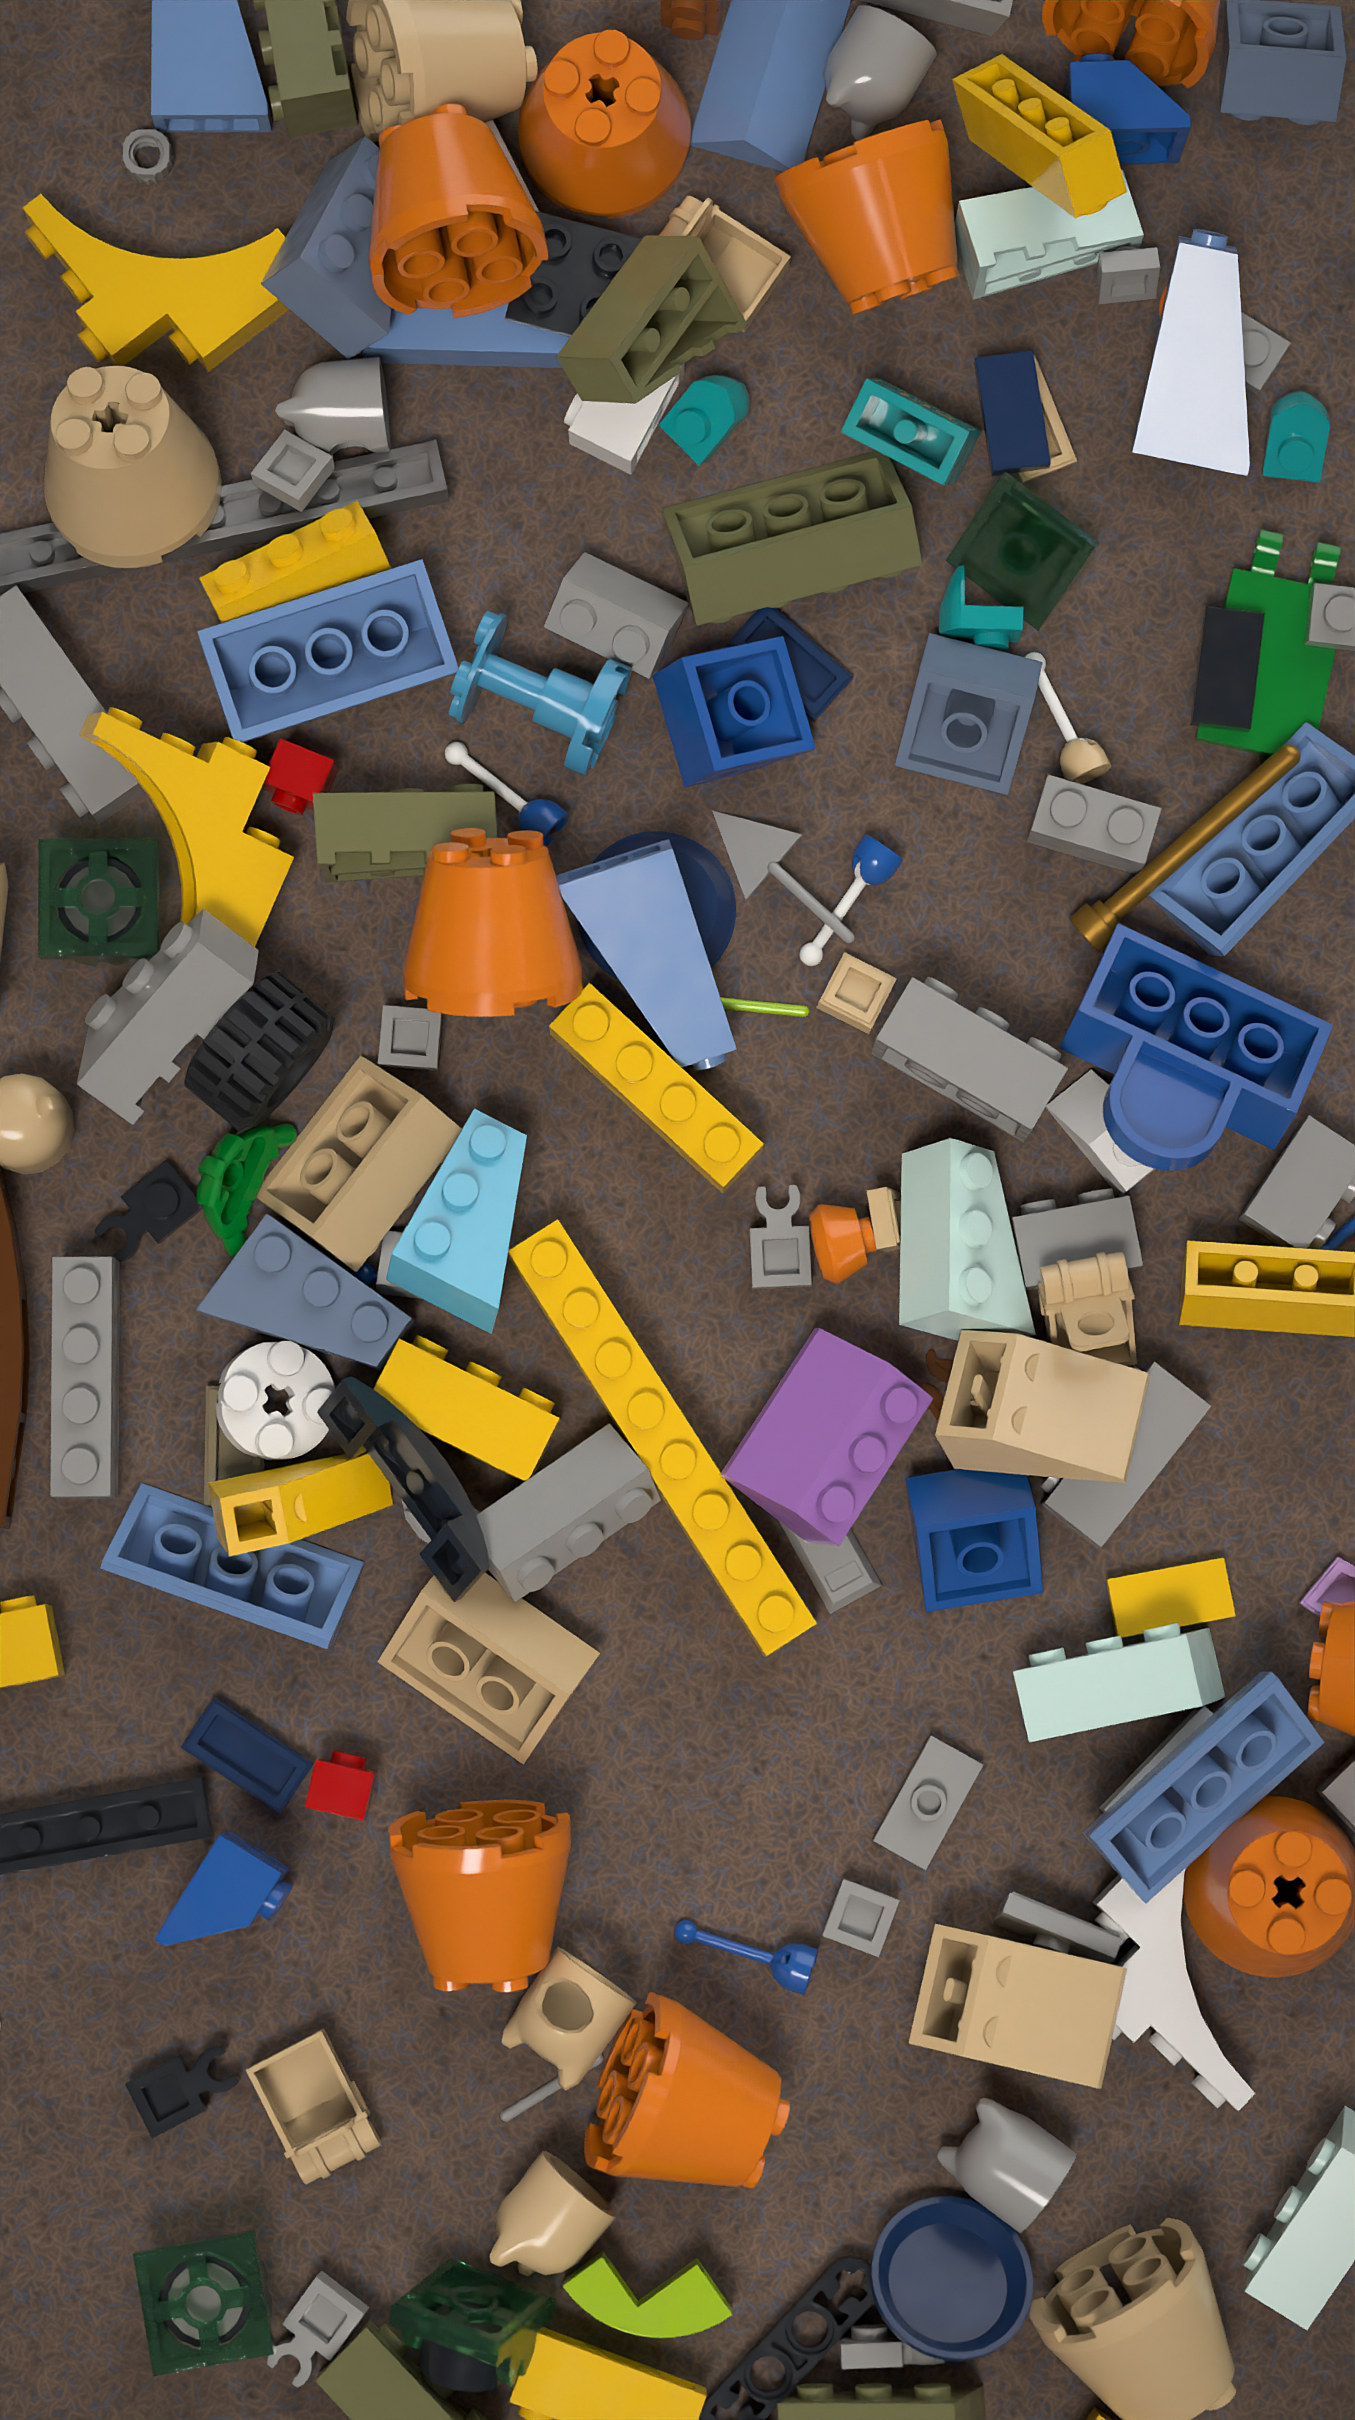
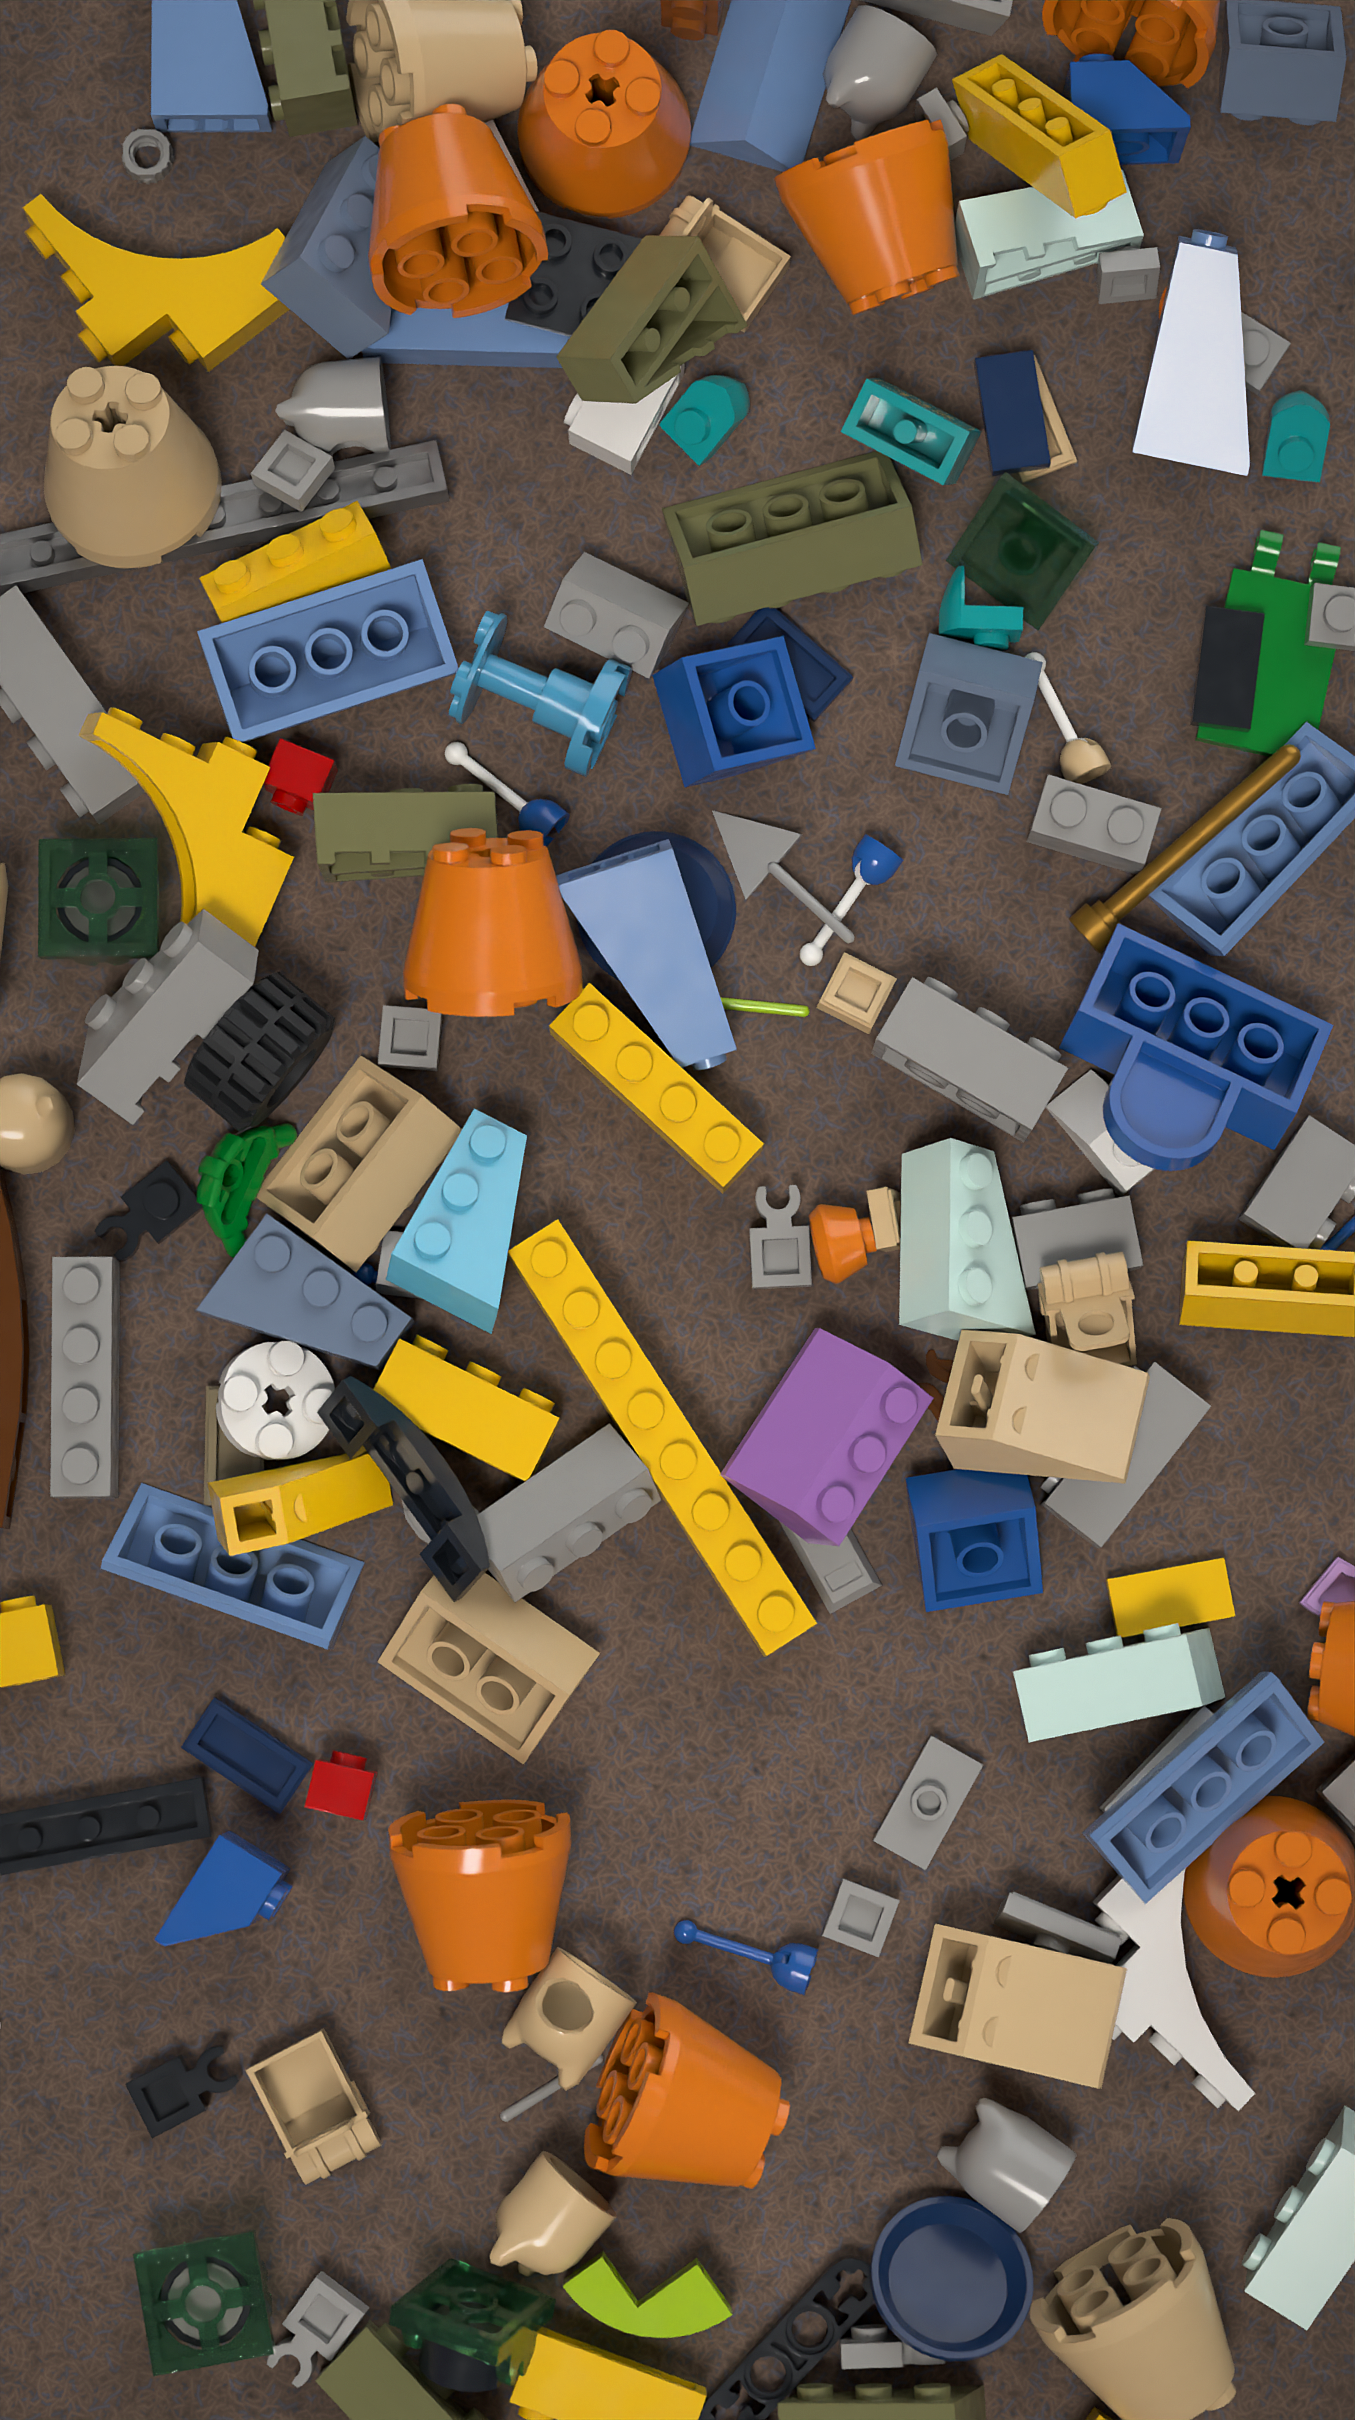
none -> light grey plate [914,87,969,161]

